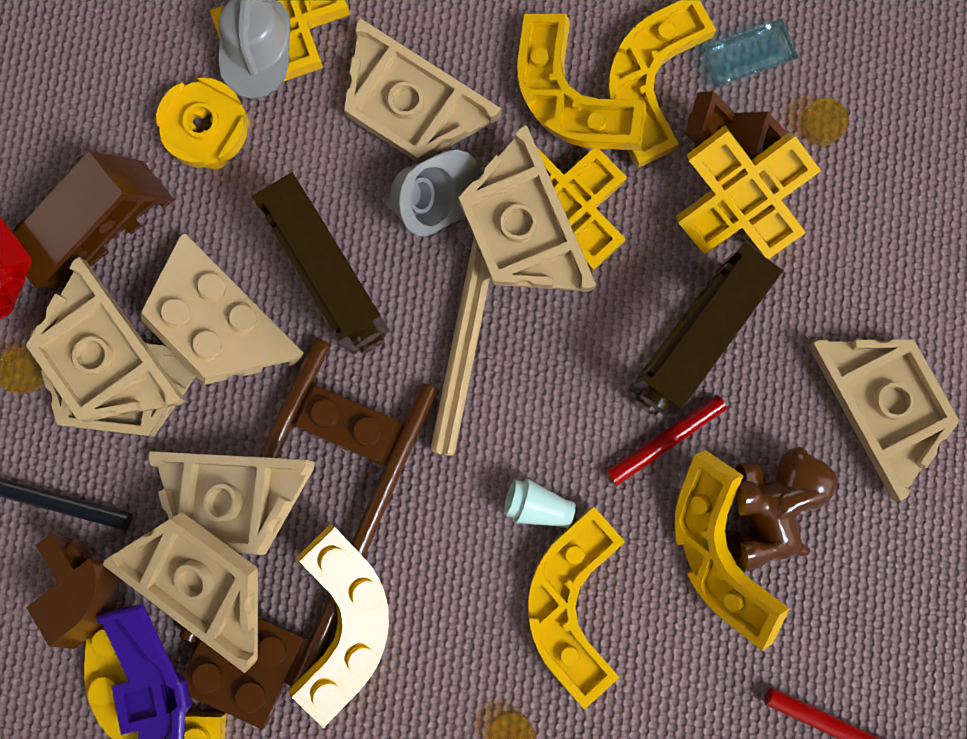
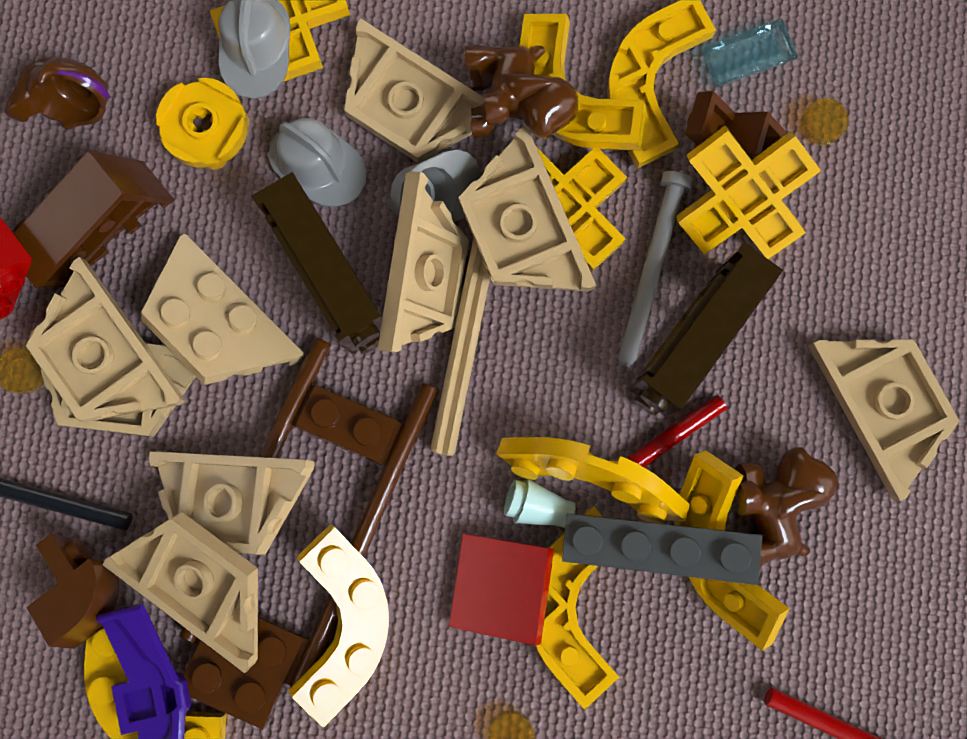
none -> reddish brown hair [4,57,110,130]
none -> light grey piece [268,118,367,207]
none -> tan wing [377,172,469,352]
none -> red tile [449,534,554,646]
none -> reddish brown animal [465,45,578,139]
none -> yellow plate [496,437,690,524]
none -> dark grey plate [562,513,762,585]
none -> light grey bar [619,171,693,365]

